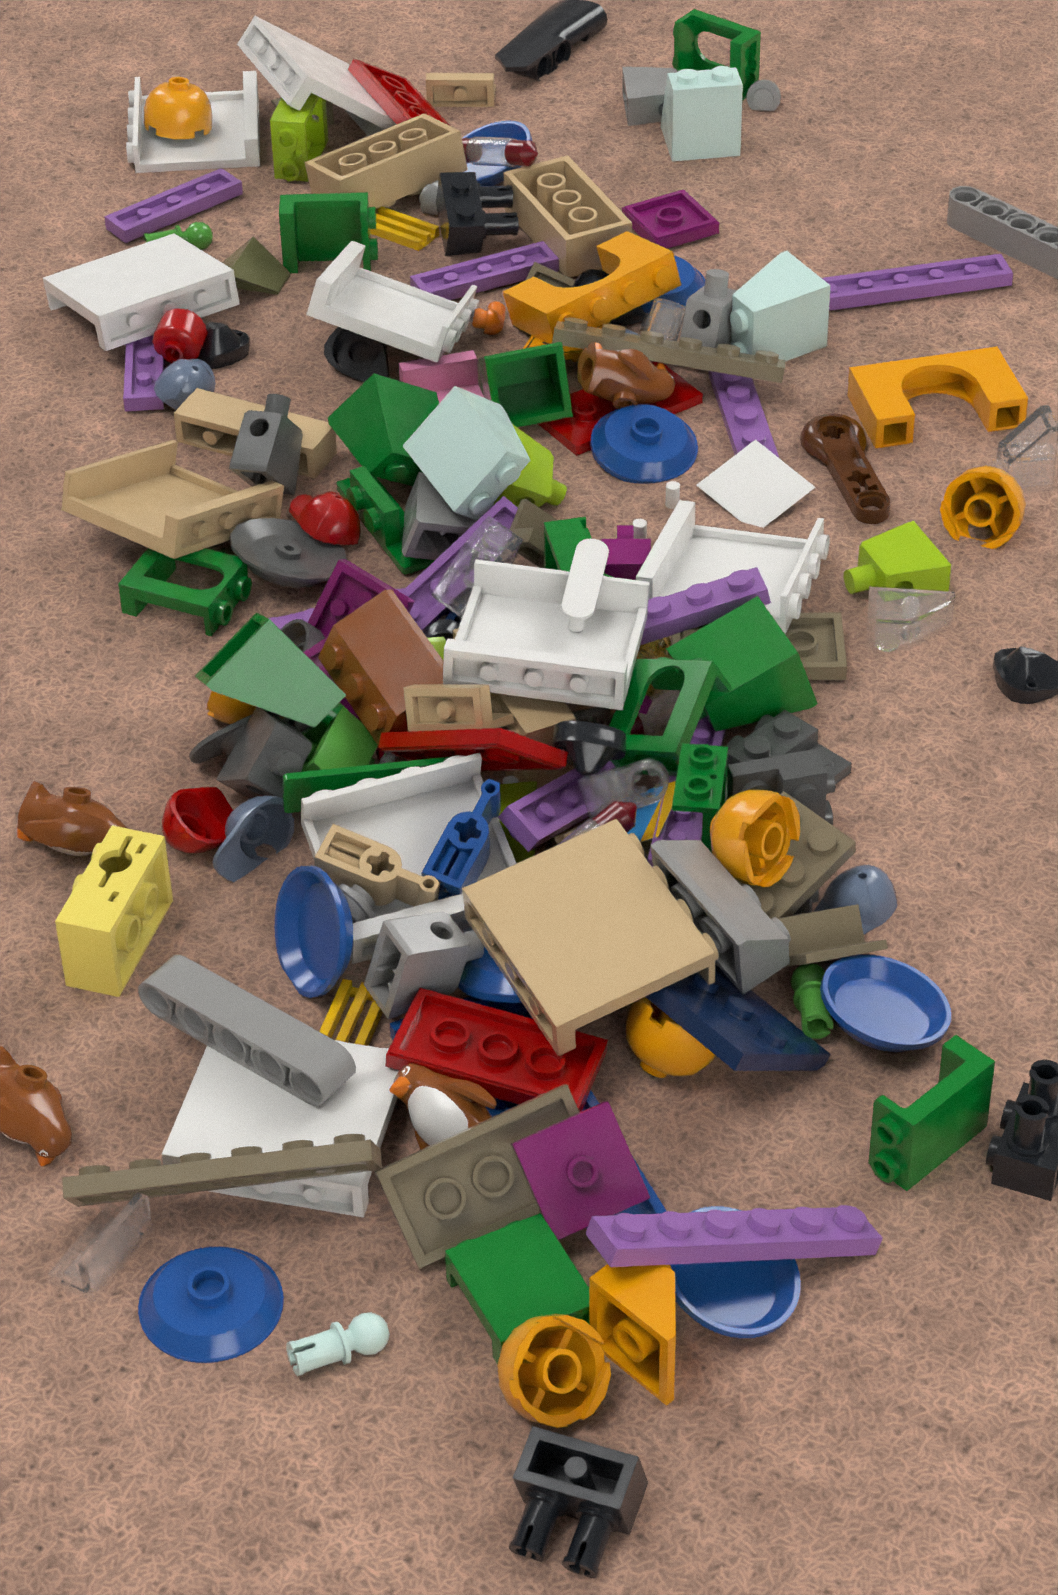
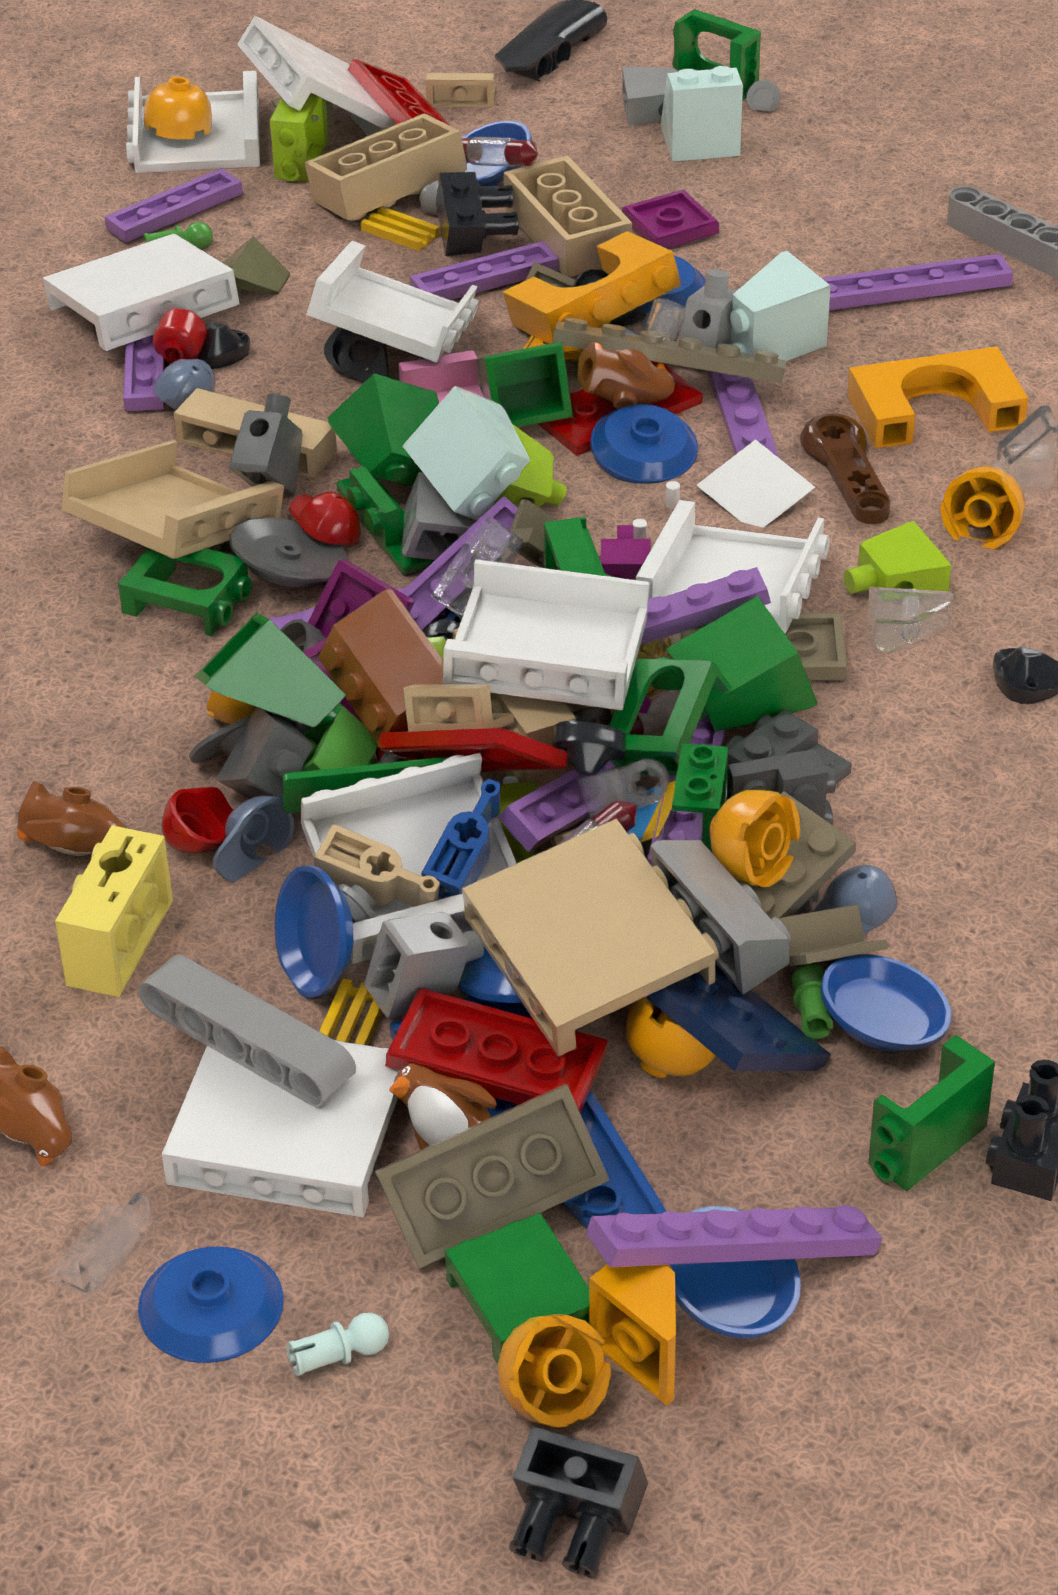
dark tan plate [62,1134,382,1207] -> none
green panel [279,192,378,273] -> none
orange arm [472,301,506,335] -> none
magenta plate [511,1101,650,1240] -> none
white piece [561,539,609,632] -> none

